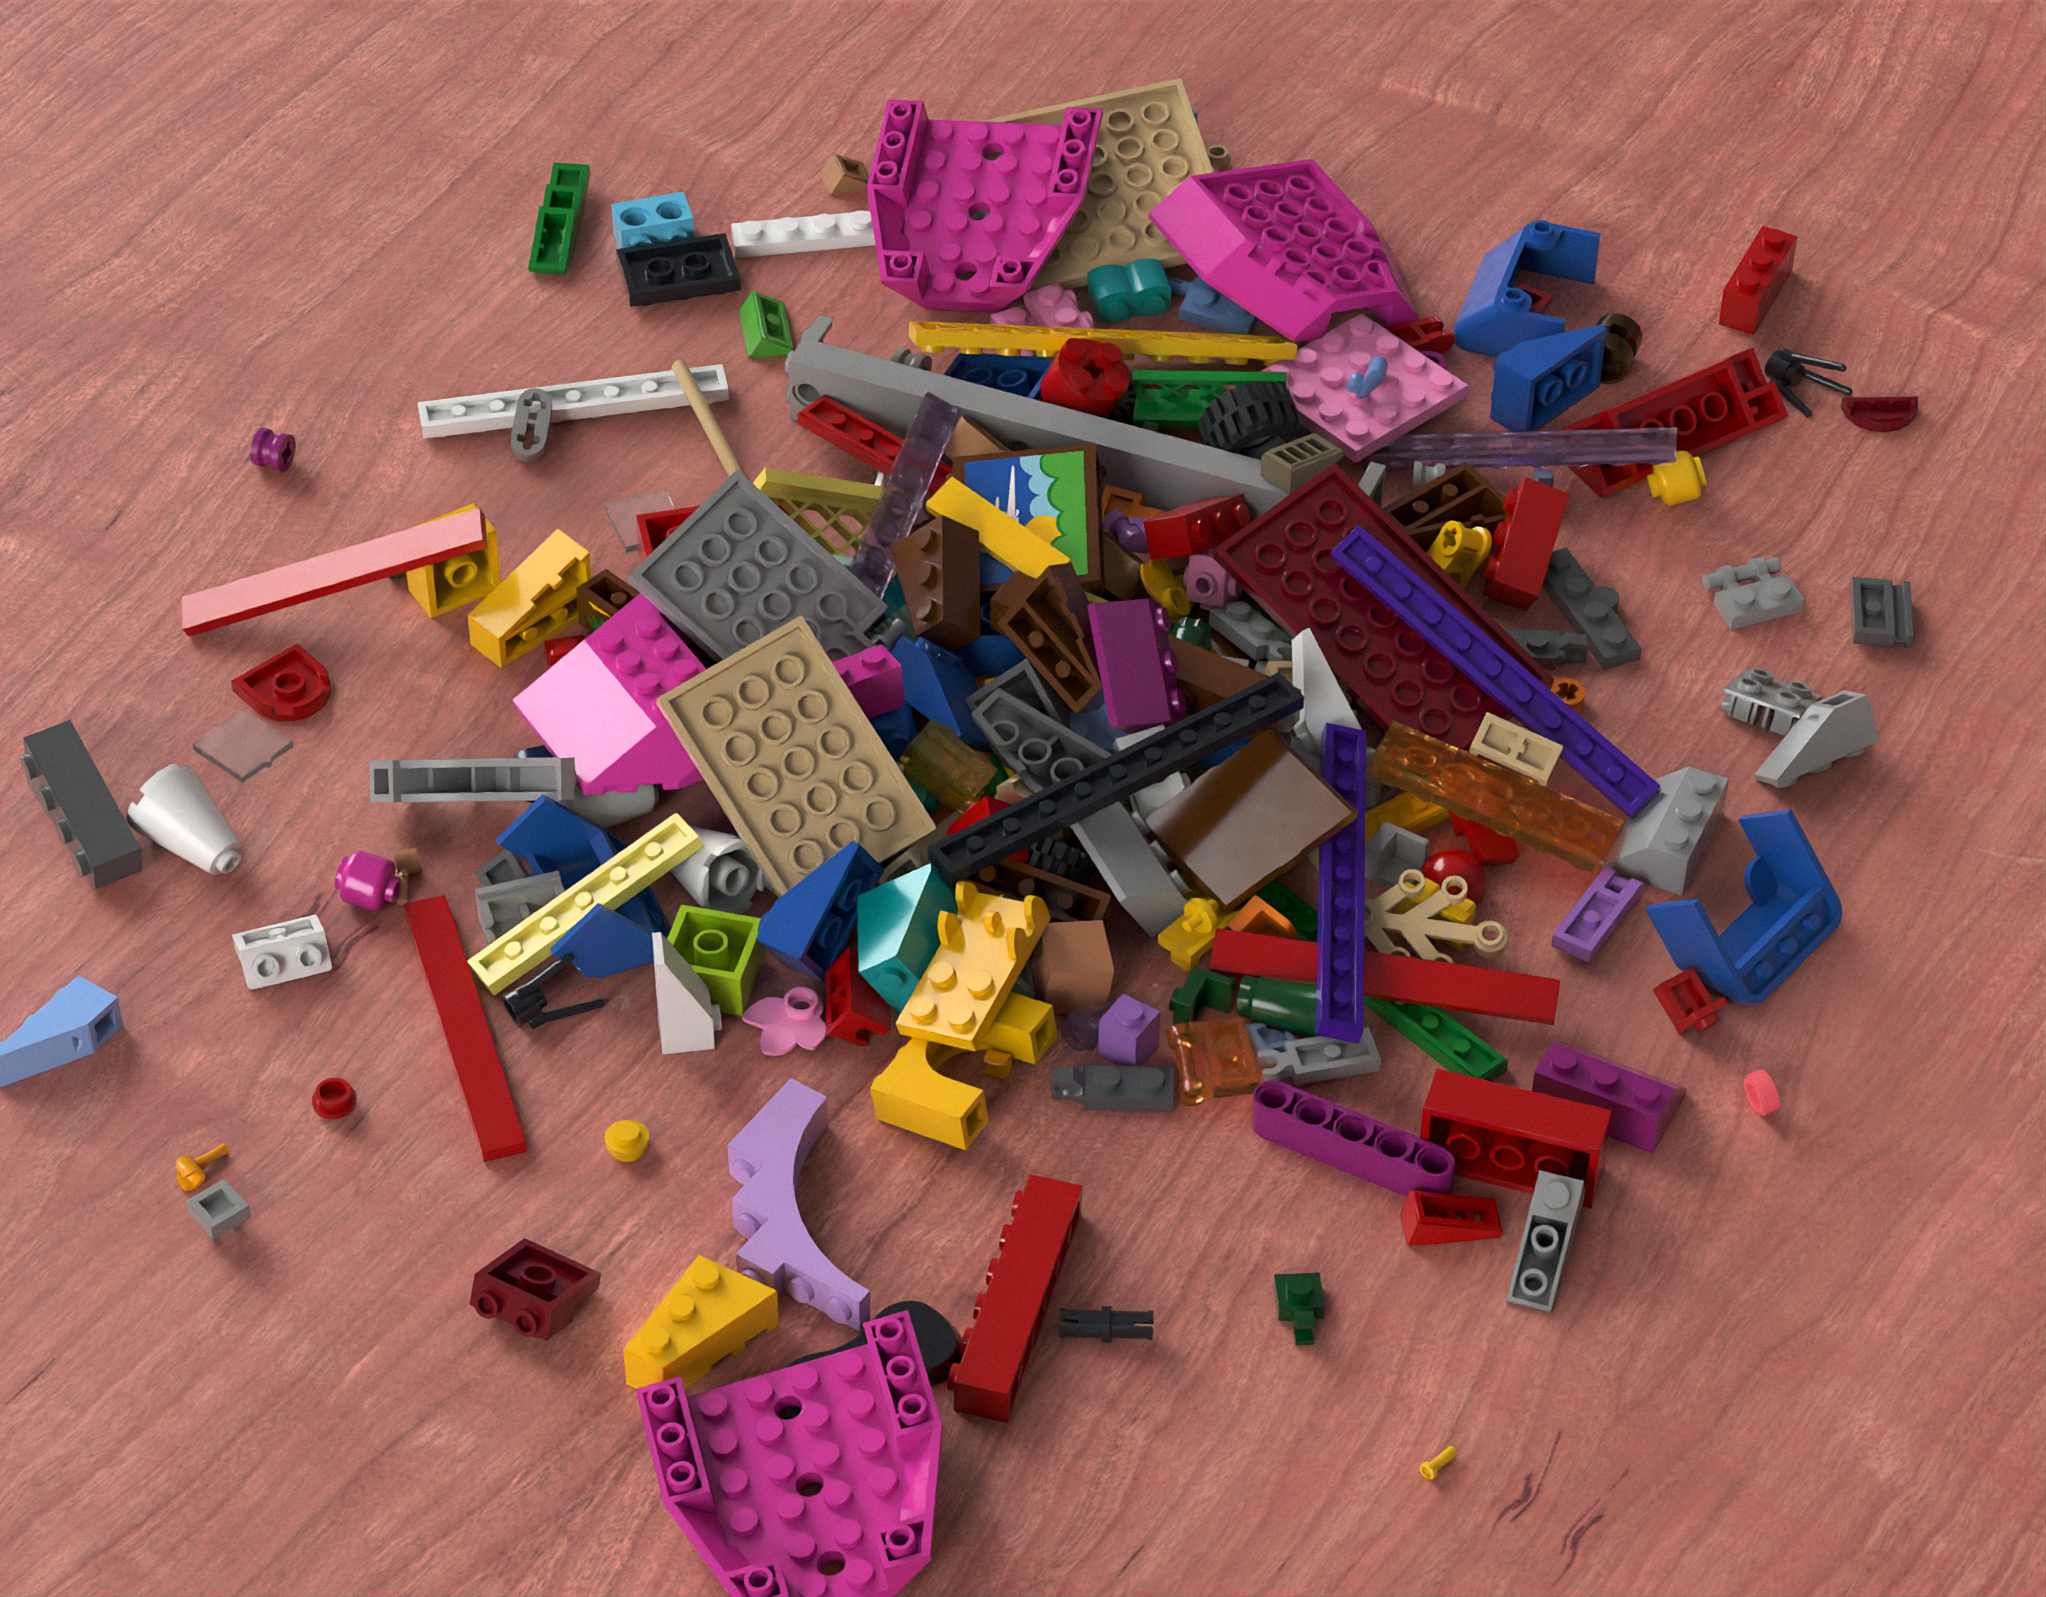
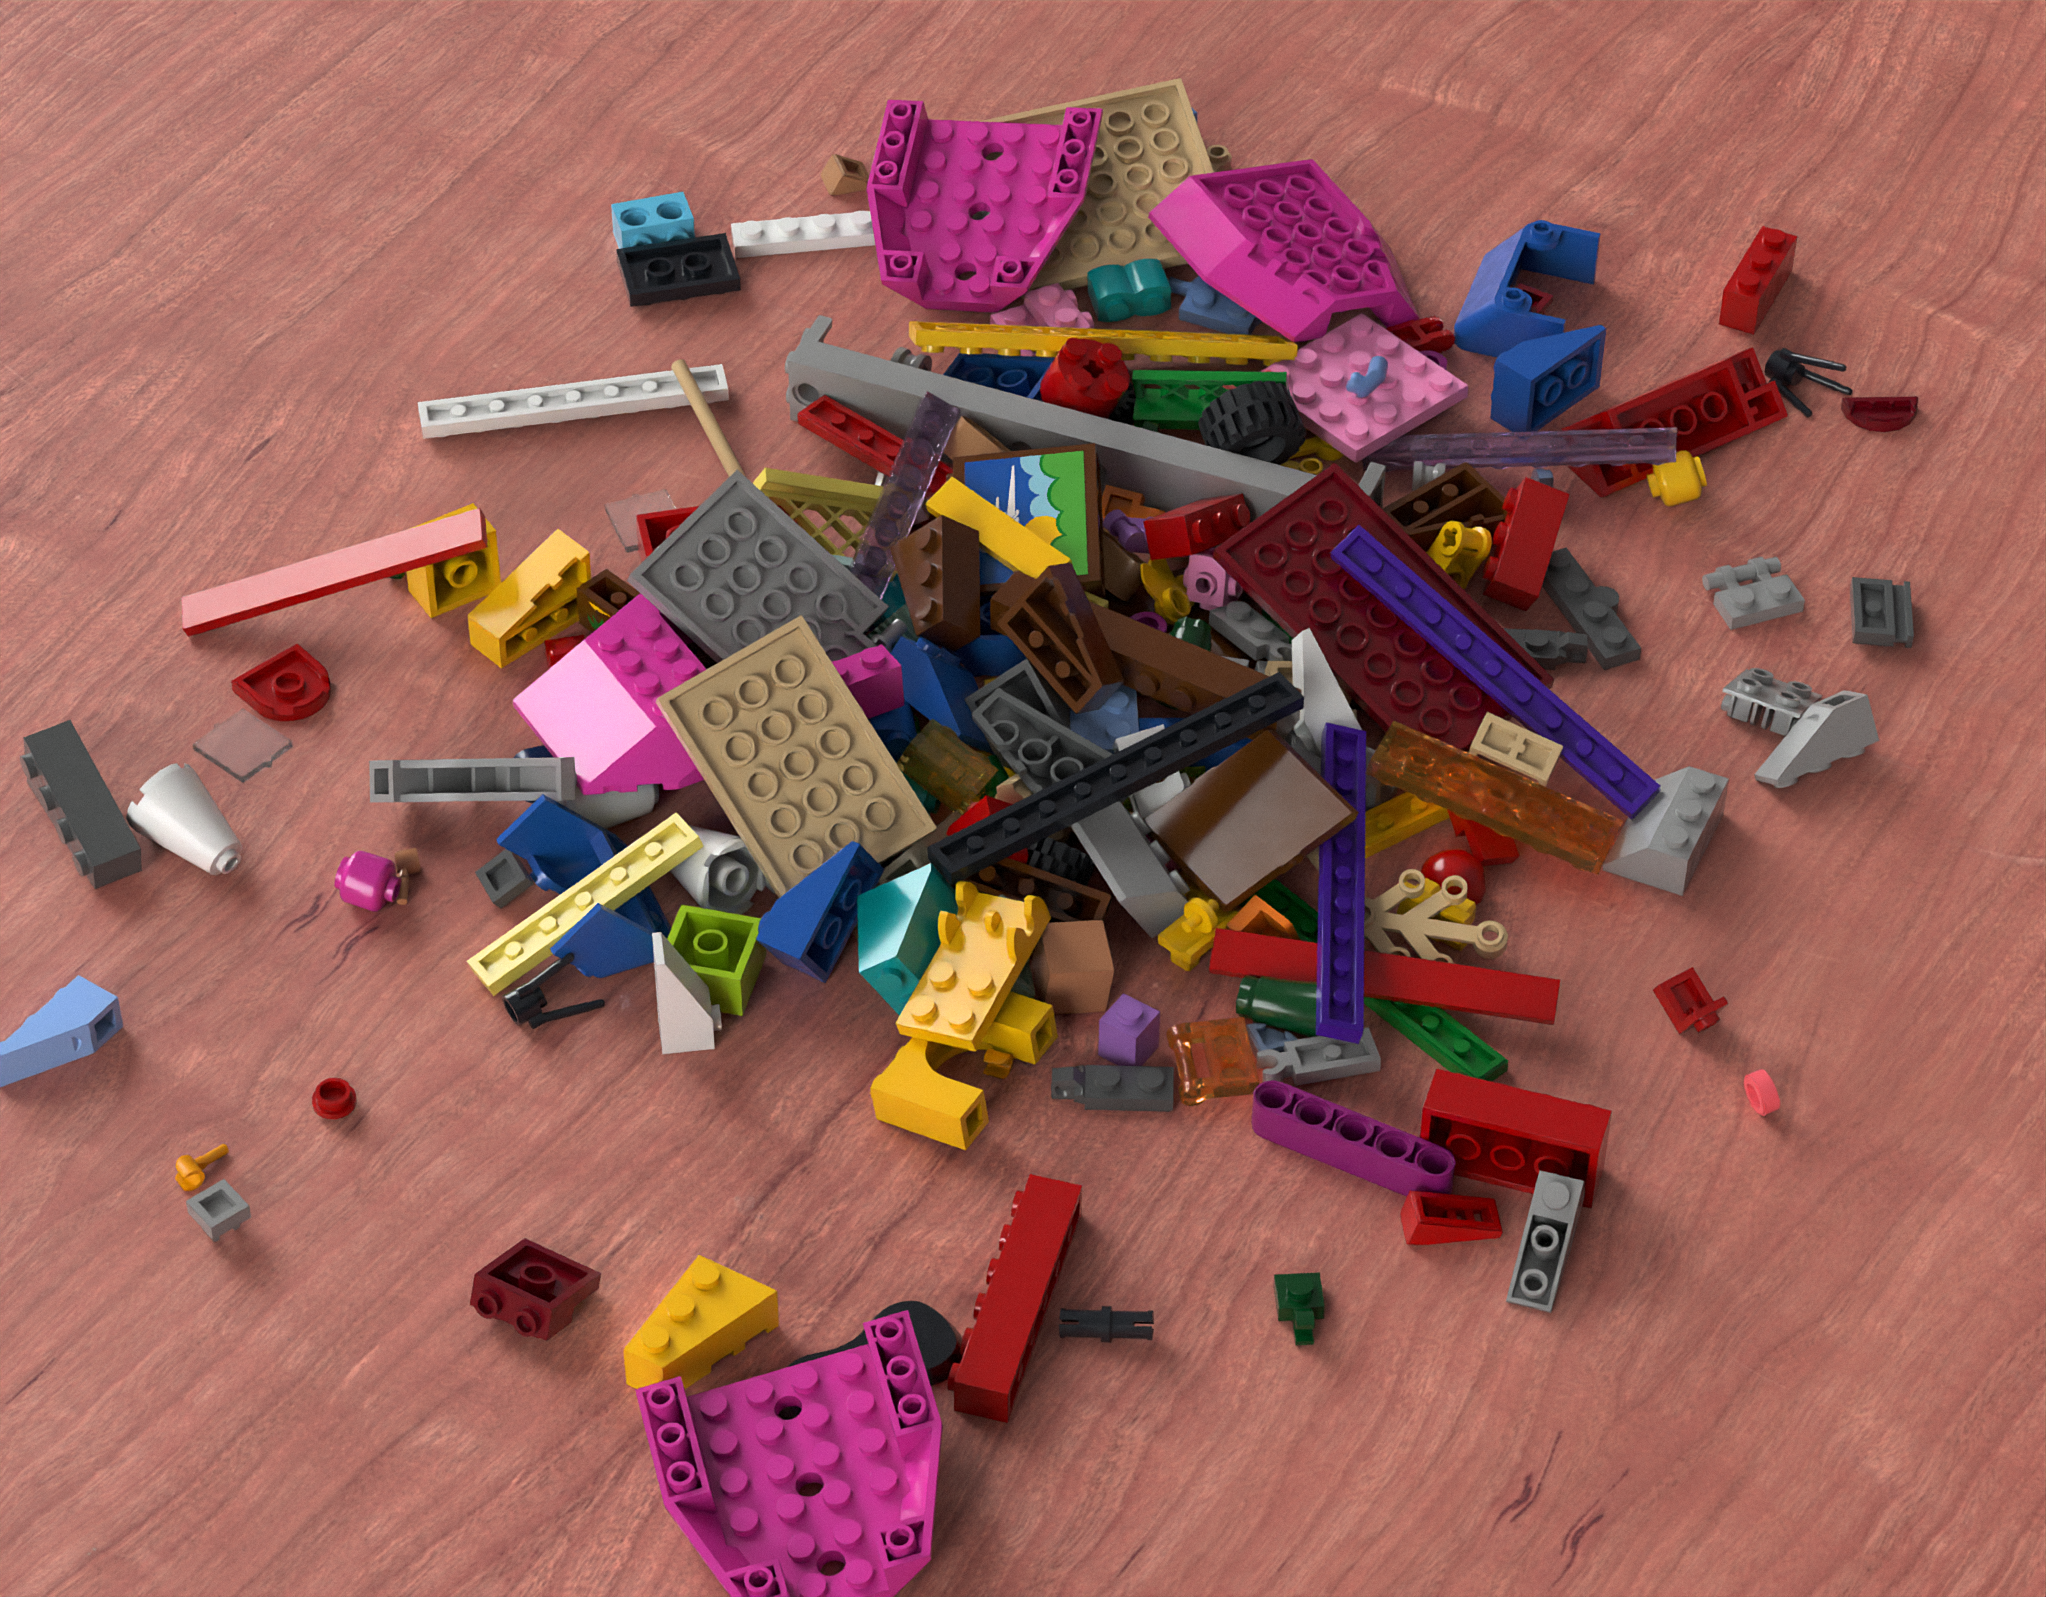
white bracket [232,915,332,990] -> none
magenta wheel [250,427,296,472] -> none
red tile [403,895,527,1162] -> none
light grey hinge [475,871,565,946] -> none
light grey beam [511,388,552,462] -> none
green slope [528,162,591,275] -> none
yellow plate [604,1120,650,1162] -> none
lavender arch [727,1078,871,1332] -> none
bright green slope [739,292,794,358] -> none
bright pink plate [742,987,826,1056] -> none
red hinge [825,947,891,1046] -> none
cone [1062,998,1117,1051] -> none
magenta slope [1087,598,1187,734] -> none
dark green bracket [1169,966,1235,1036] -> none
dark tan slope [1261,433,1344,494] -> none
light grey panel [1365,821,1430,888] -> none
yellow piece [1420,1446,1458,1480] -> none
magenta slope [1532,1042,1687,1153] -> none
orange bush [1550,678,1585,714] -> none
medium lavender plate [1551,866,1645,963] -> none
dark brown wheel [1595,313,1643,384] -> none
blue windscreen [1645,809,1842,1005] -> none

